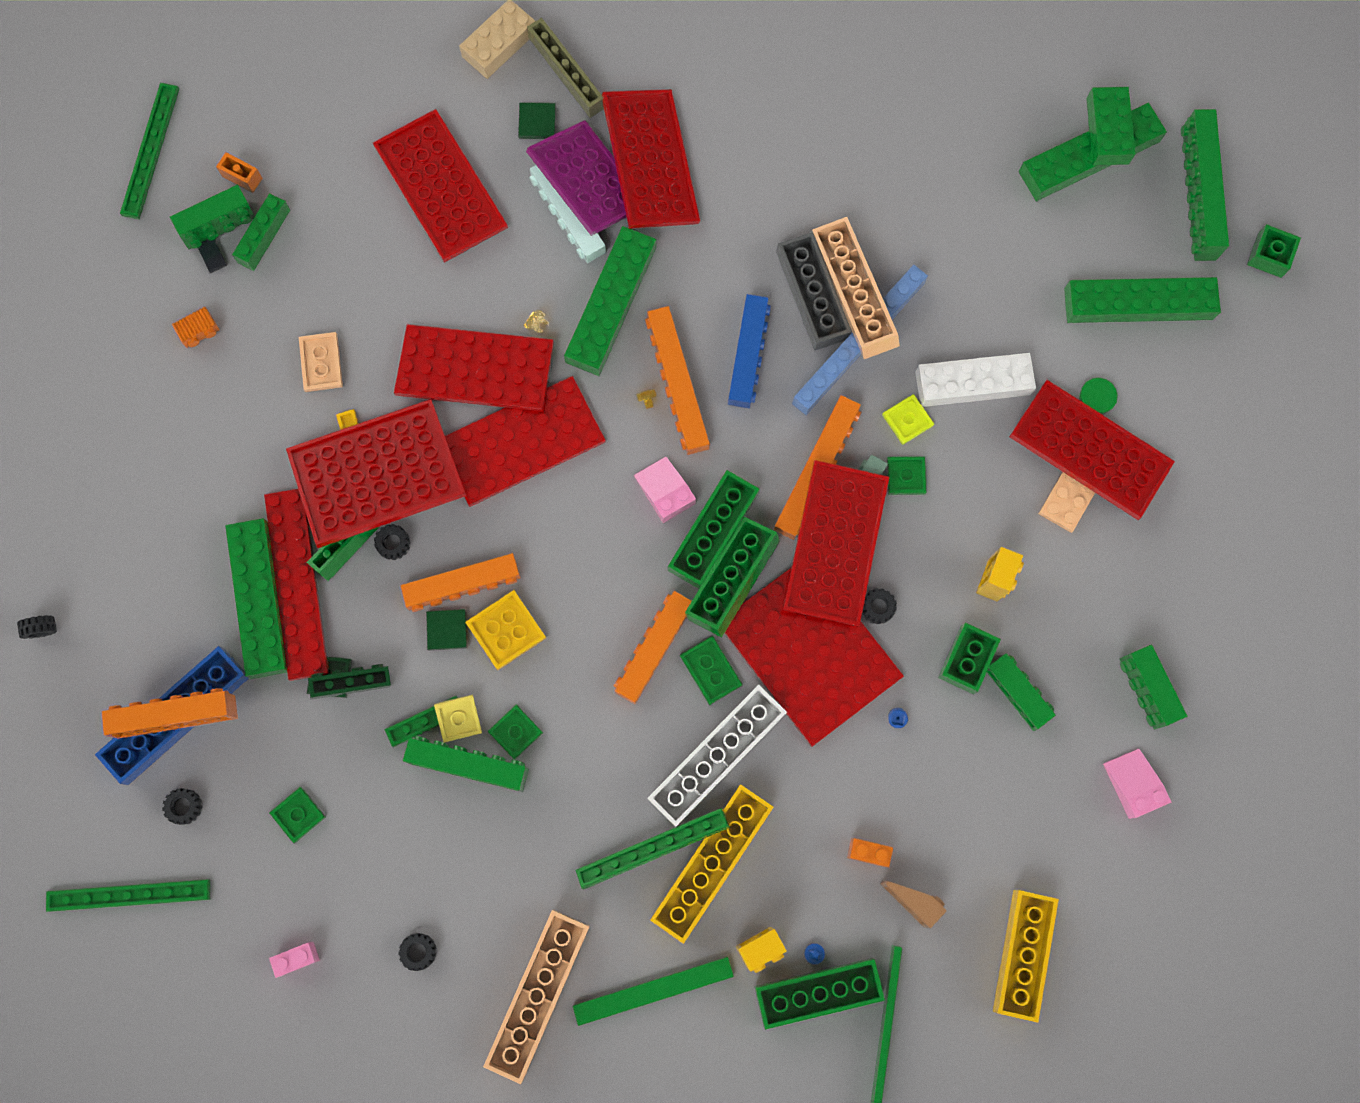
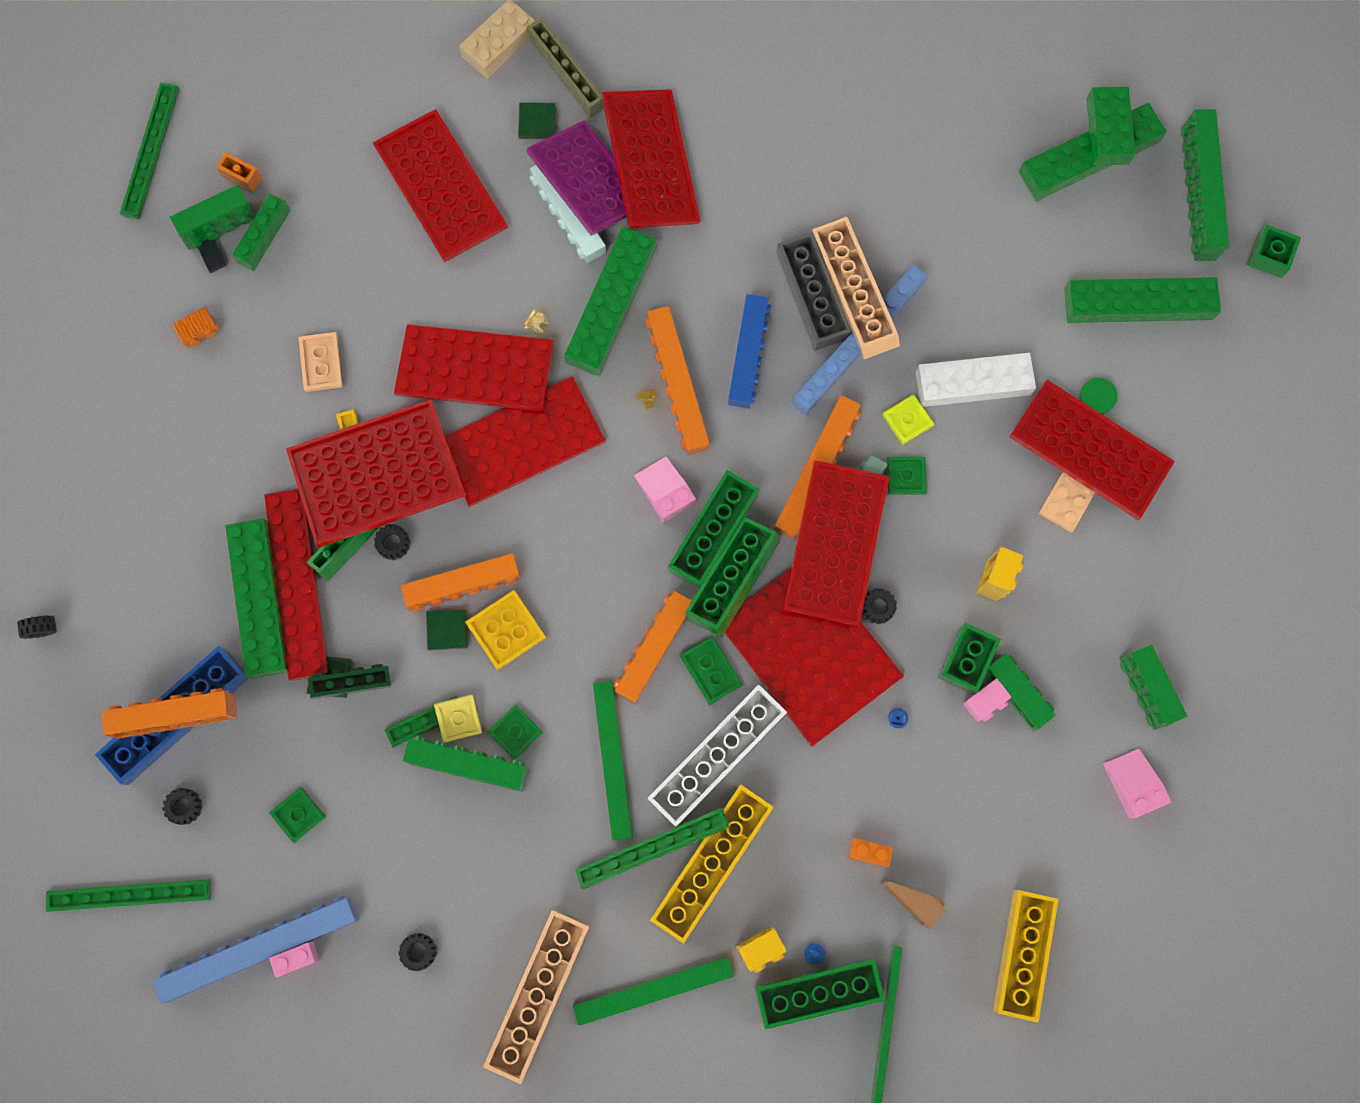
none -> medium blue brick [153,896,359,1004]
none -> green tile [593,681,632,841]
none -> bright pink brick [963,679,1011,722]

